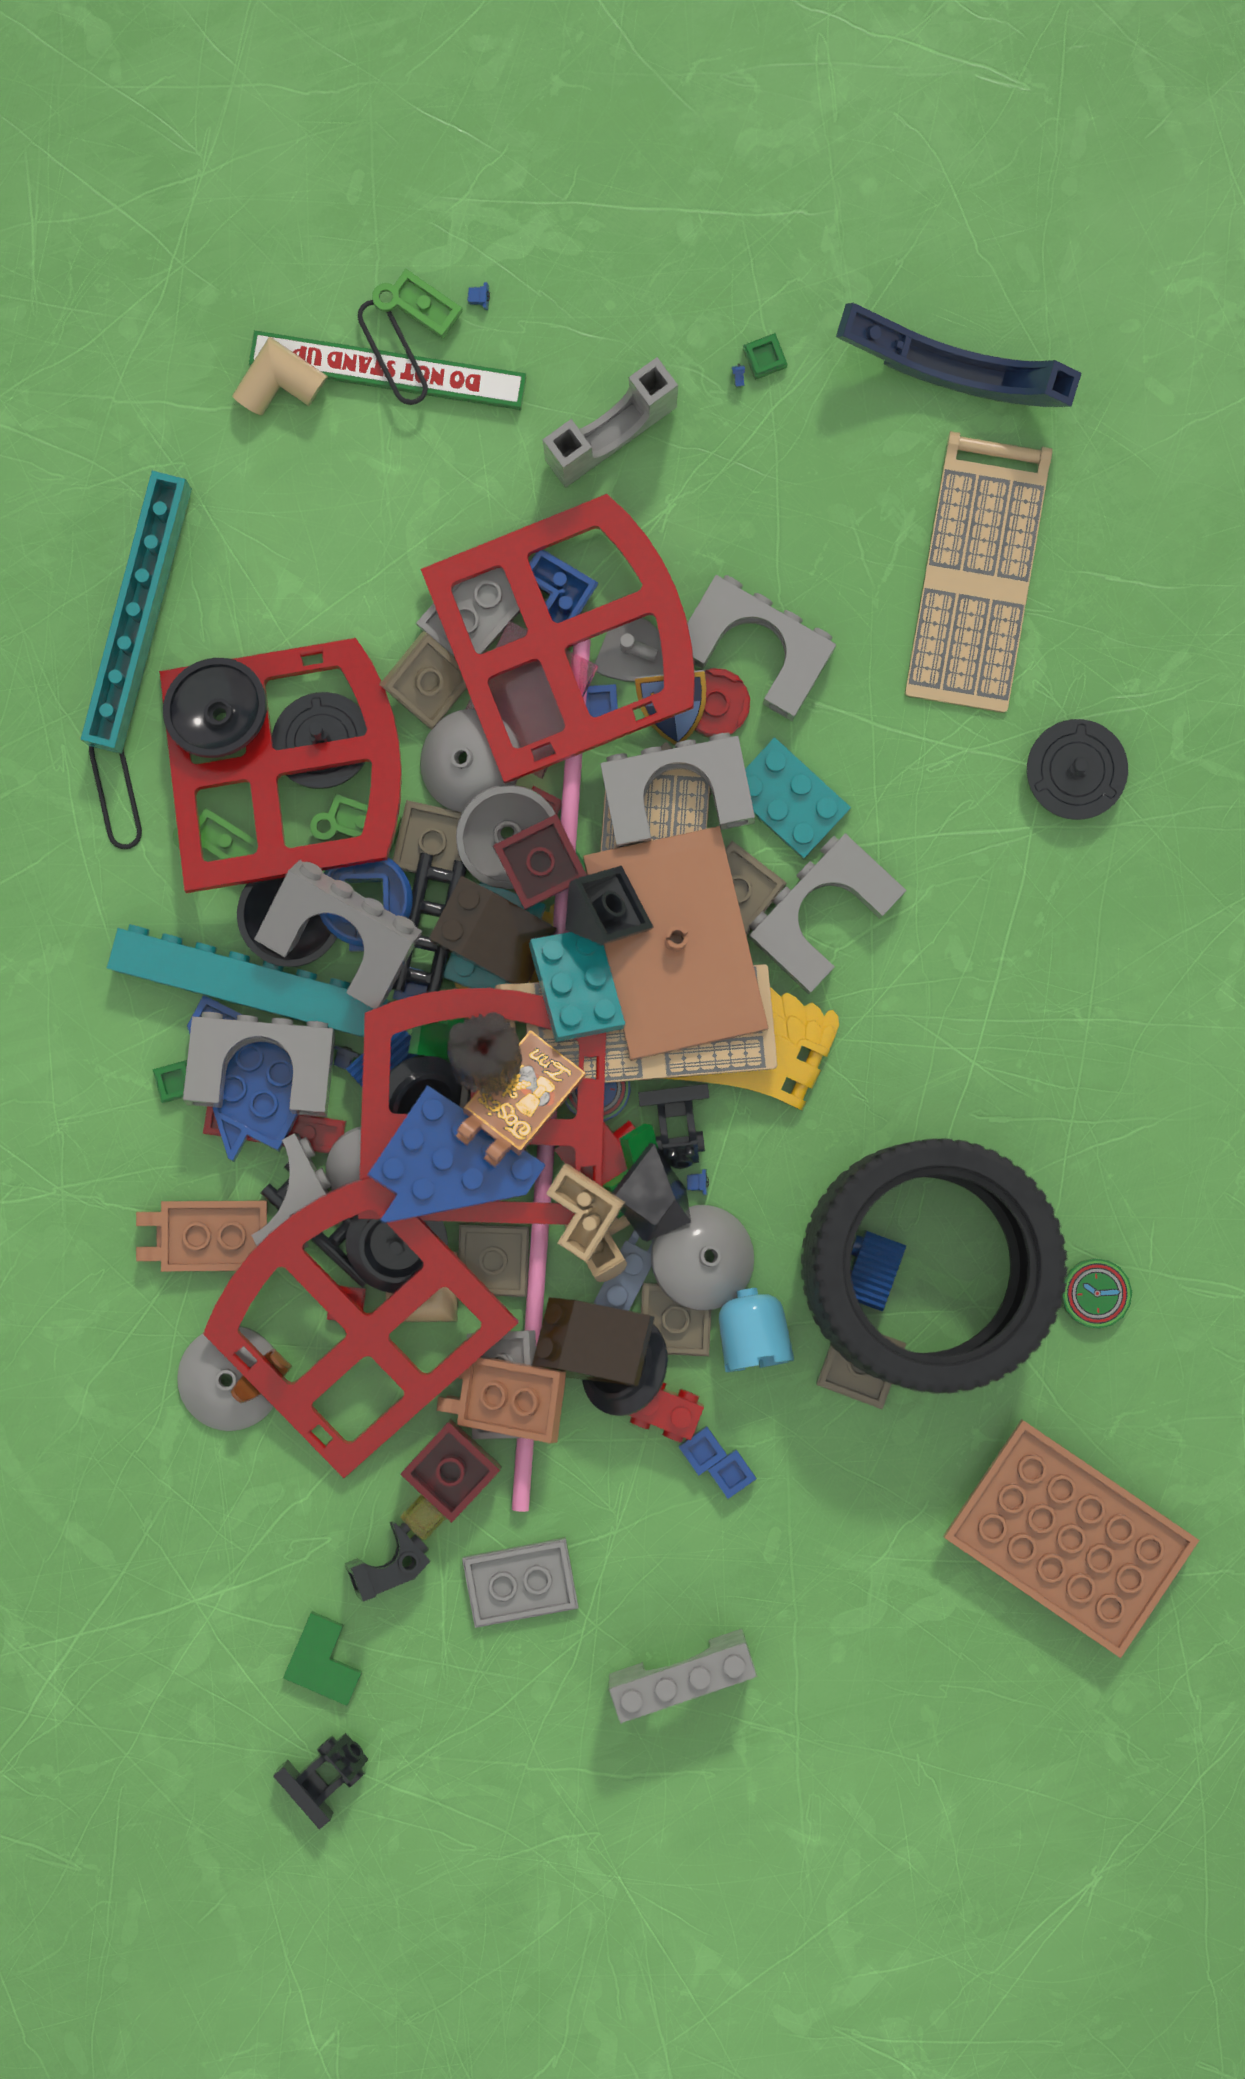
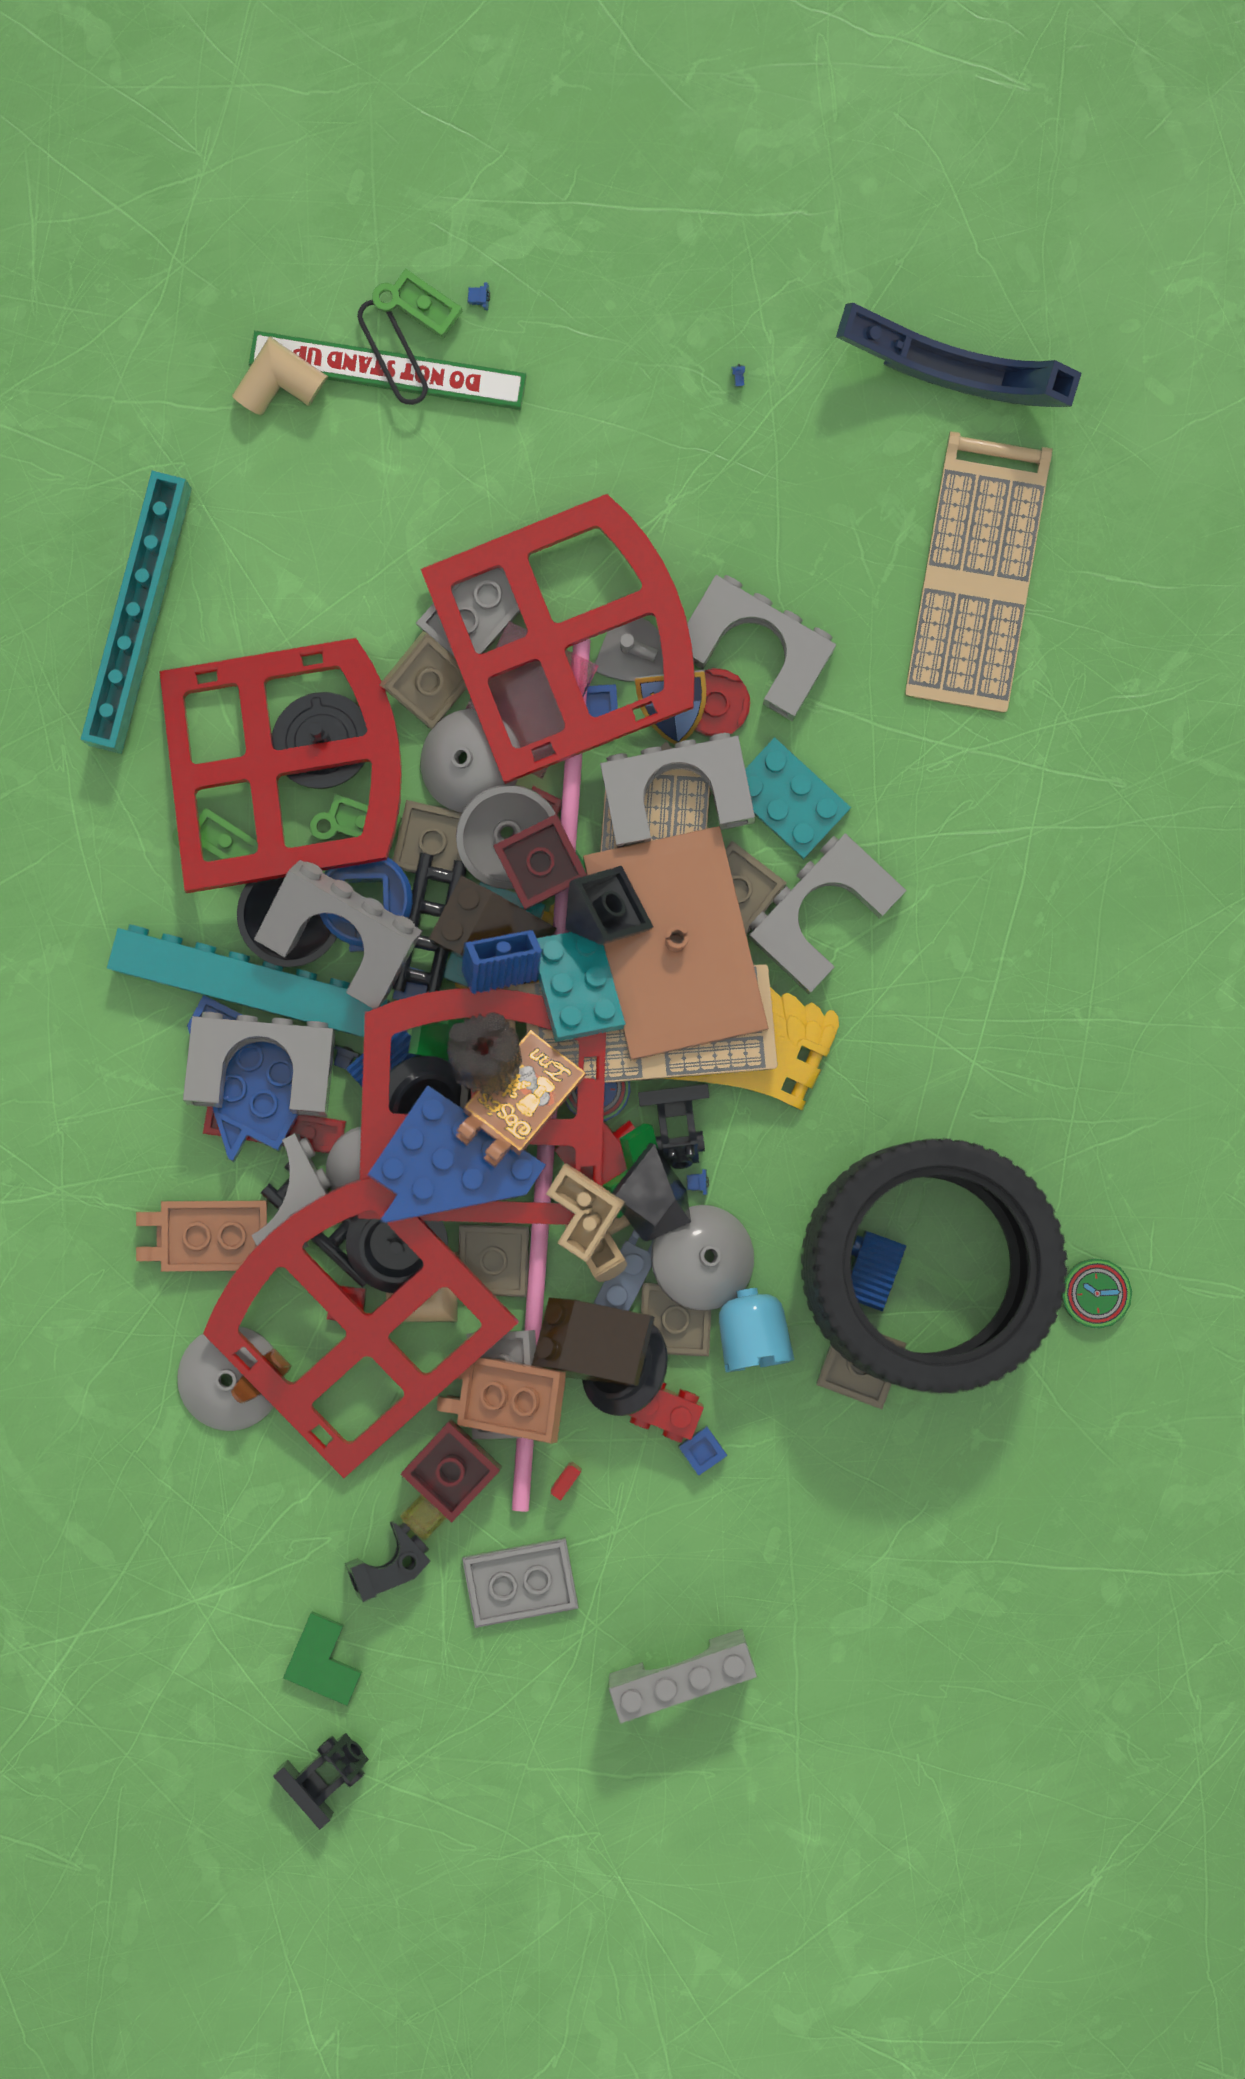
black piece [89,746,142,849] -> none
green tile [153,1060,187,1103] -> none
black dish [163,658,267,758] -> none
blue brick [529,550,598,623] -> none
light grey arch [543,357,678,488] -> none
blue plate [708,1449,757,1499] -> none
green tile [743,333,788,380] -> none
nougat piece [943,1419,1200,1658] -> none
black piece [1027,719,1128,820] -> none
none -> blue brick [461,930,542,994]
none -> red tile [550,1462,582,1501]

